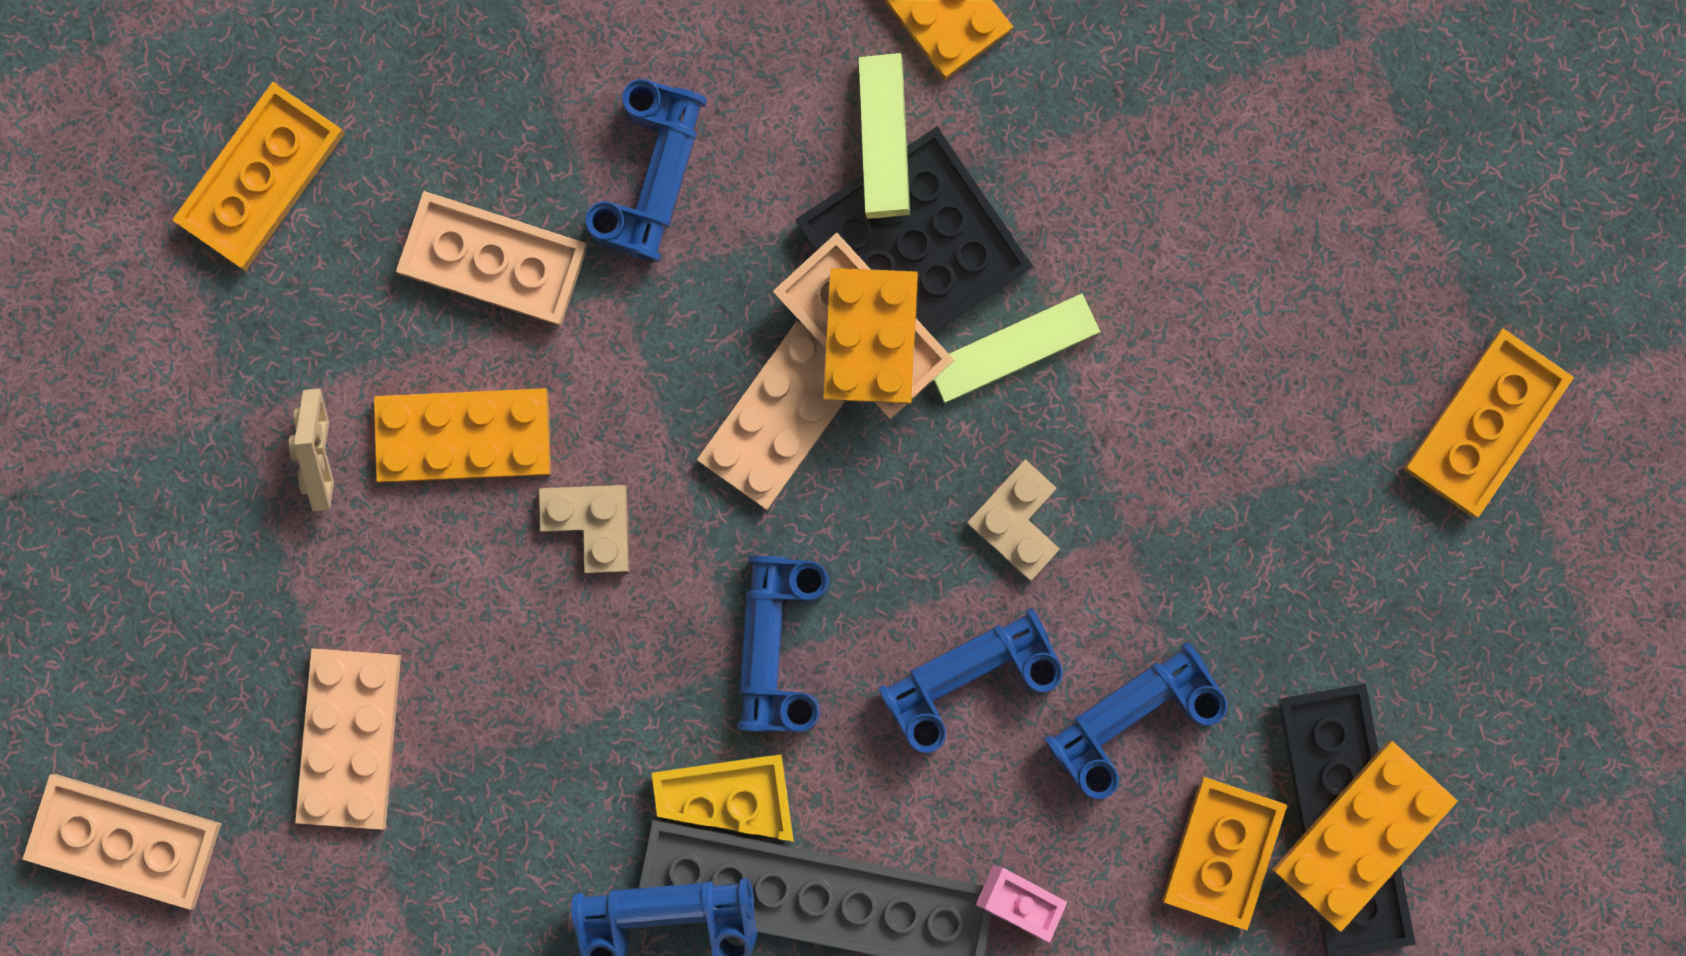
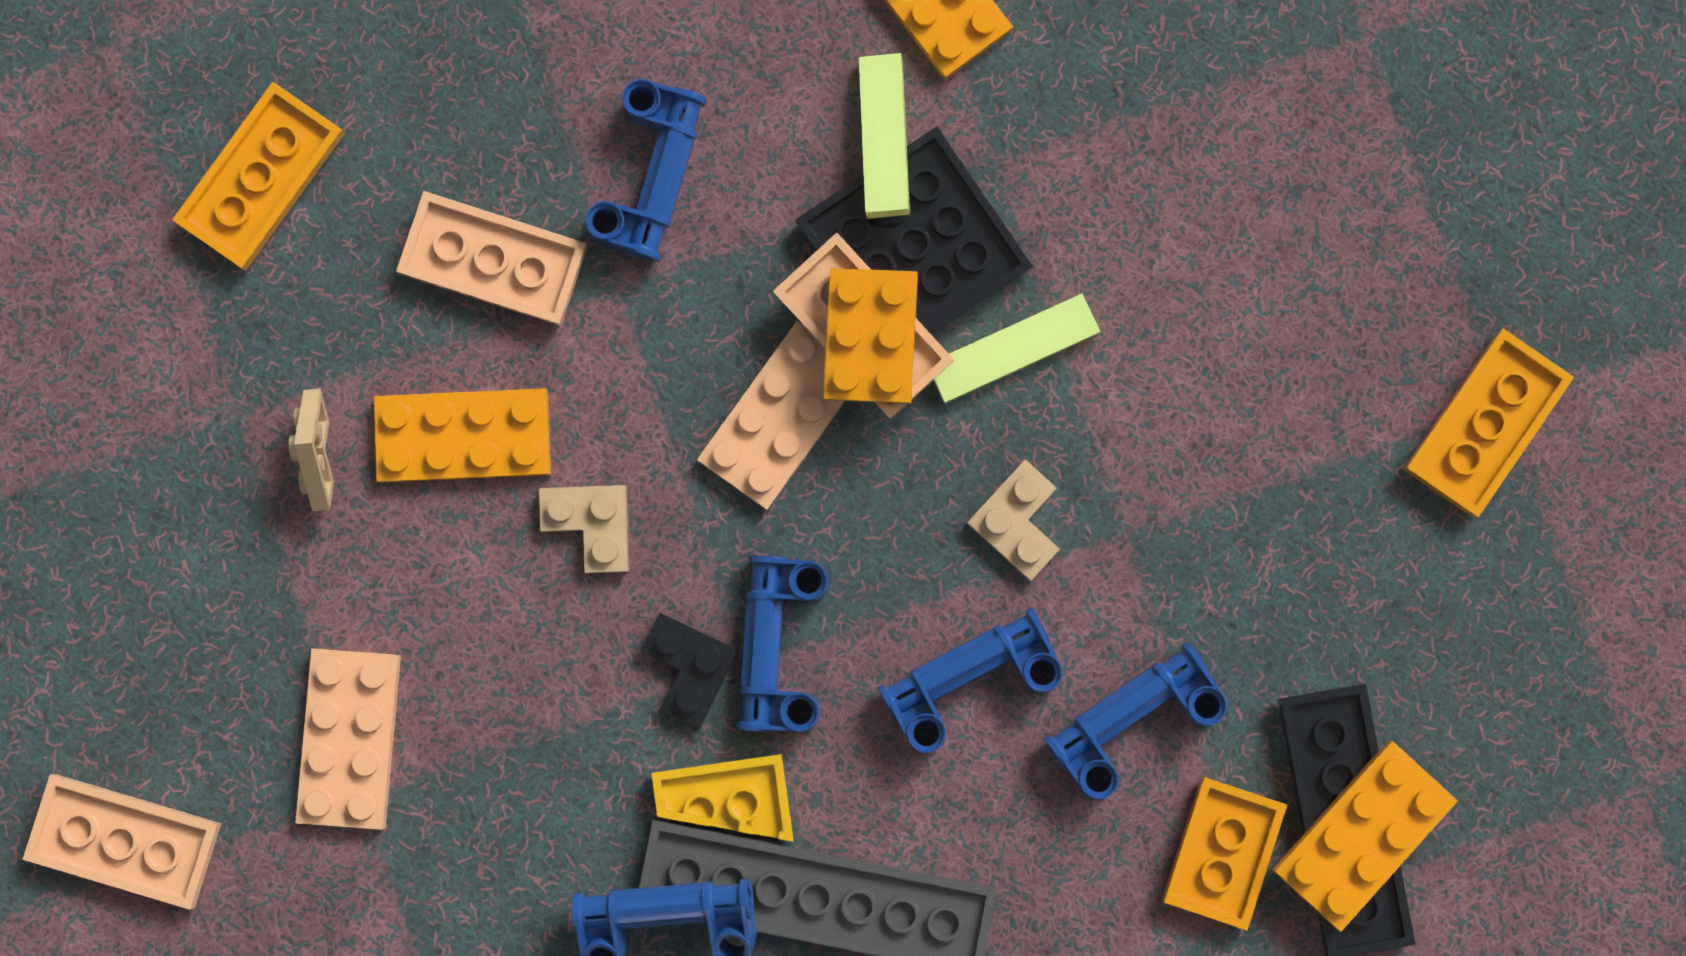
bright pink plate [976,865,1067,942] -> none
none -> black plate [641,613,738,728]

